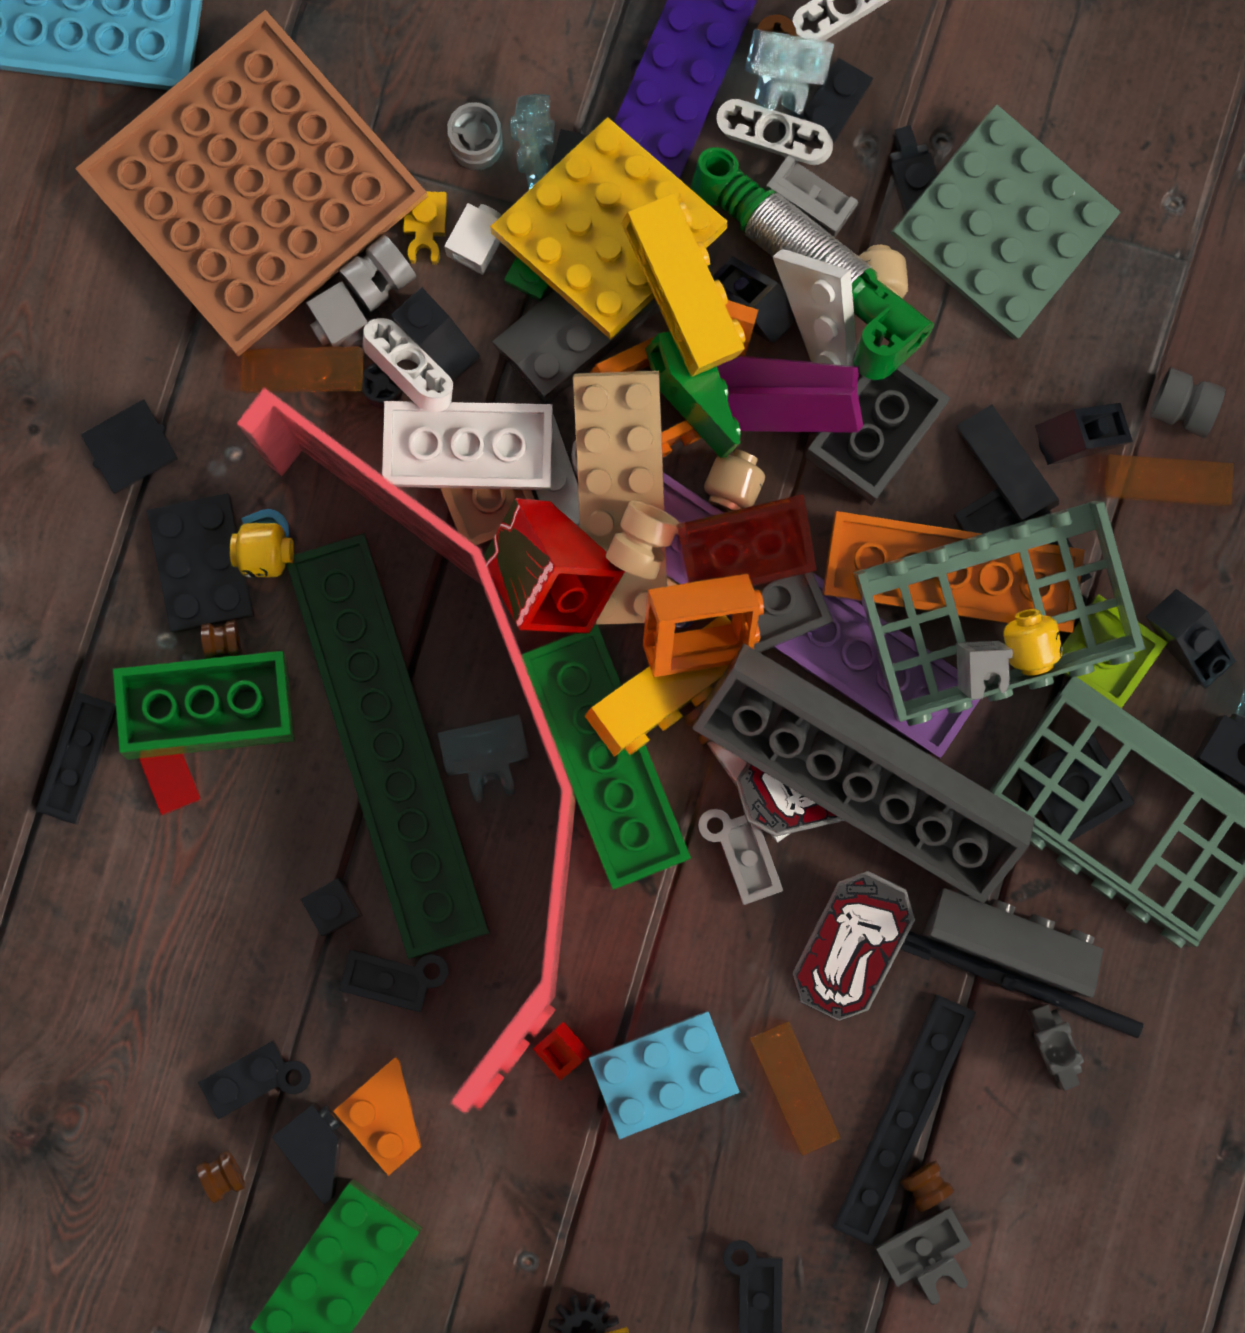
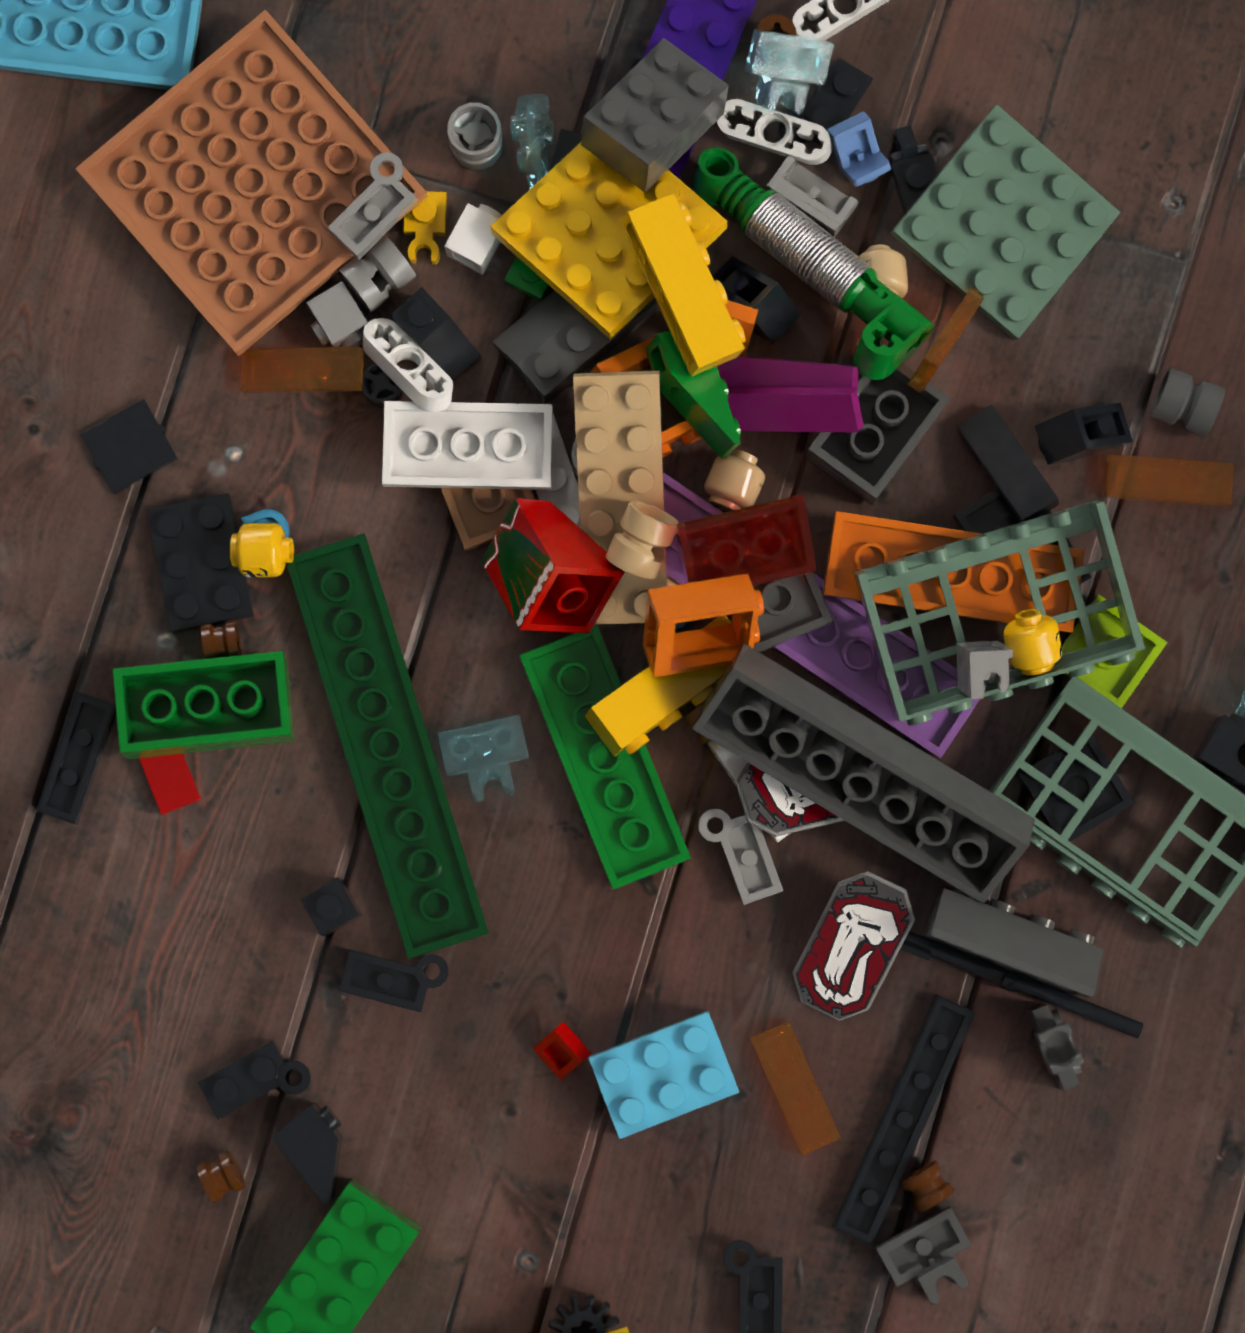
coral panel [237,388,576,1114] -> none
orange wing [333,1056,422,1176] -> none
white wing [772,249,859,377] -> none
black slope [1146,589,1236,689] -> none
none -> light grey hinge [327,152,418,260]
none -> dark grey brick [581,38,729,193]
none -> medium blue bracket [827,111,891,187]
none -> clear orange tile [908,287,984,392]

